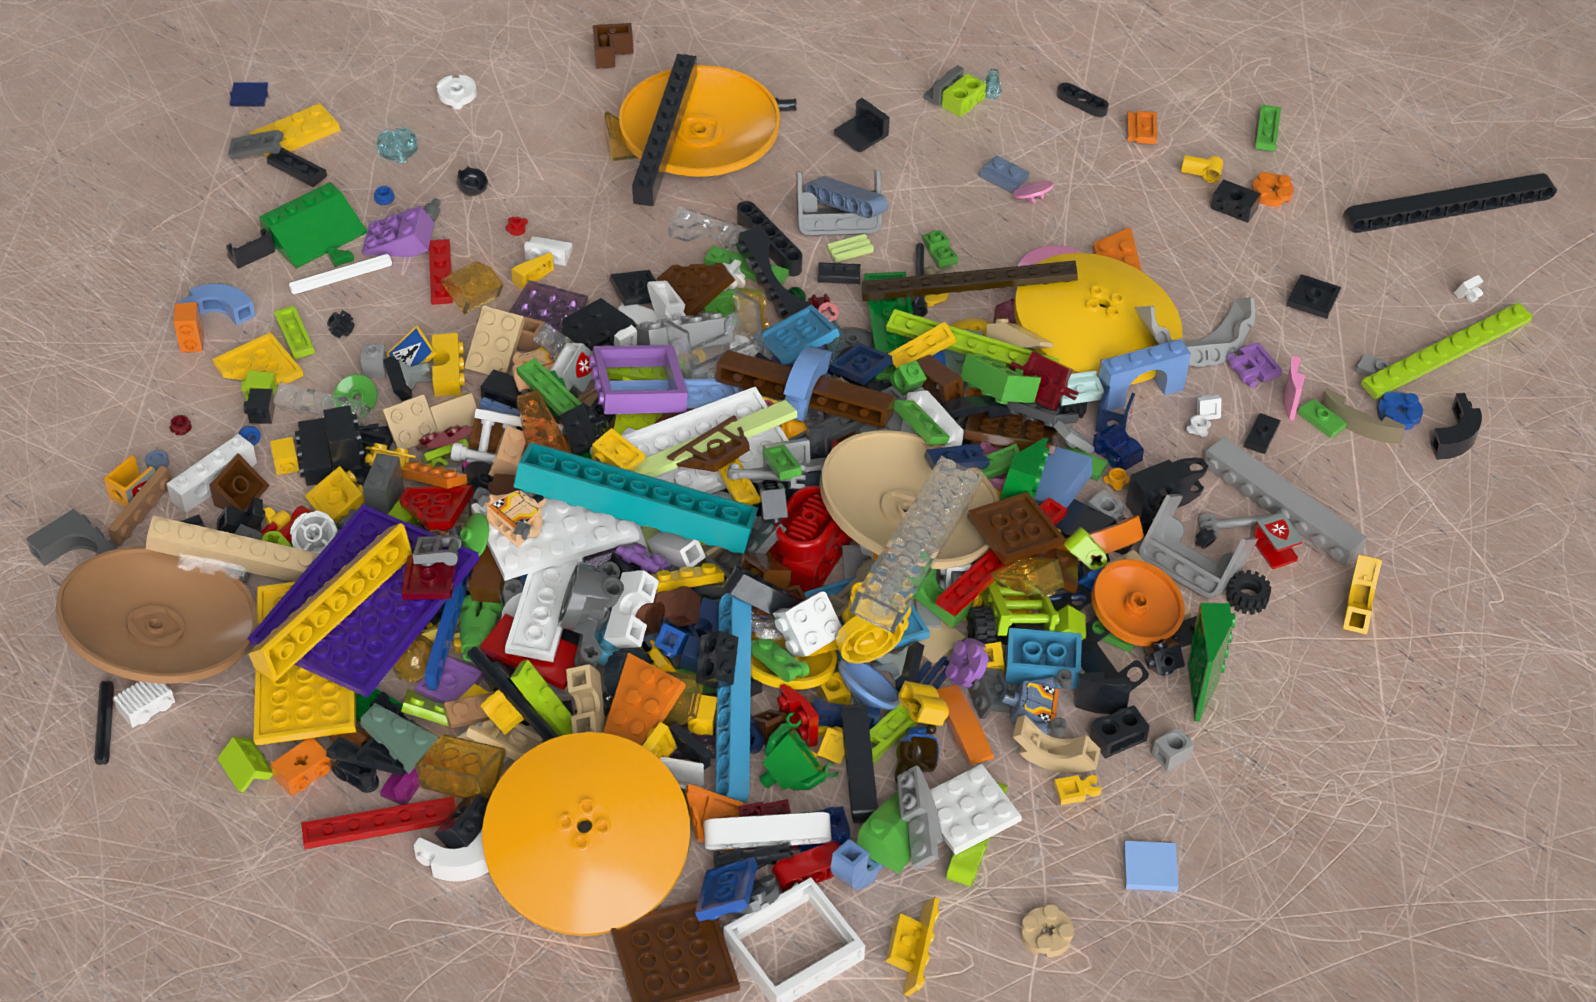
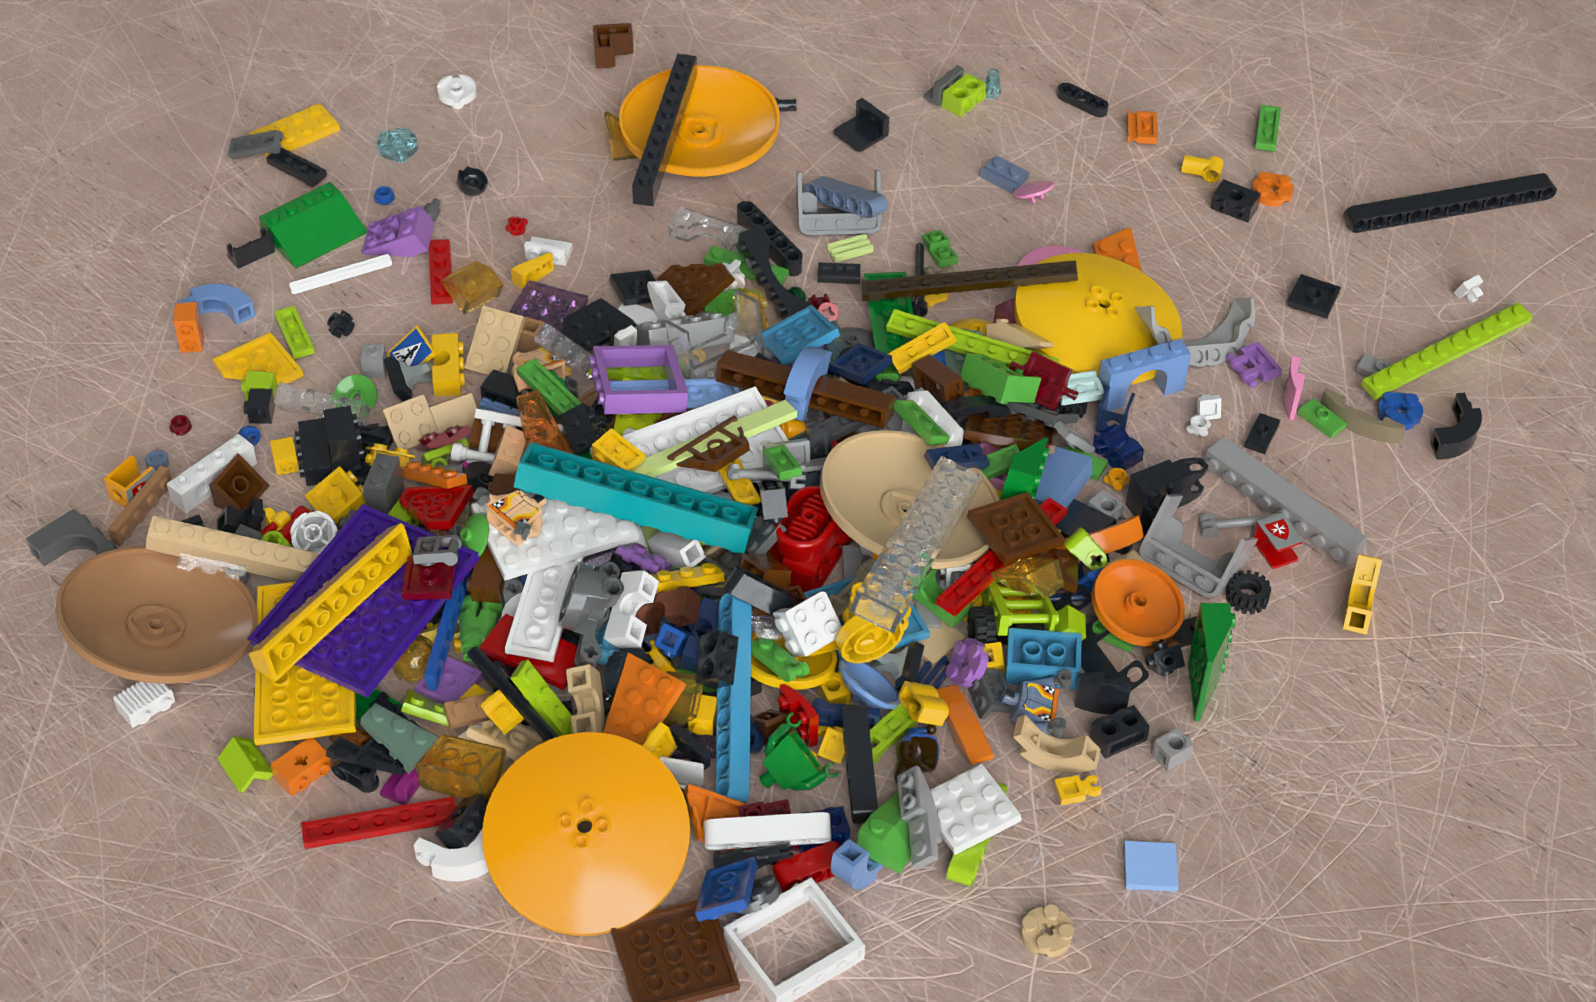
black axle [94,680,114,765] -> none
clear blue piece [230,82,269,107] -> none
green tile [326,247,354,267] -> none
piece [549,343,593,392] -> none
yellow bracket [885,897,940,996] -> none
bright green brick [889,360,927,396] -> none
black plate [1195,528,1217,549] -> none

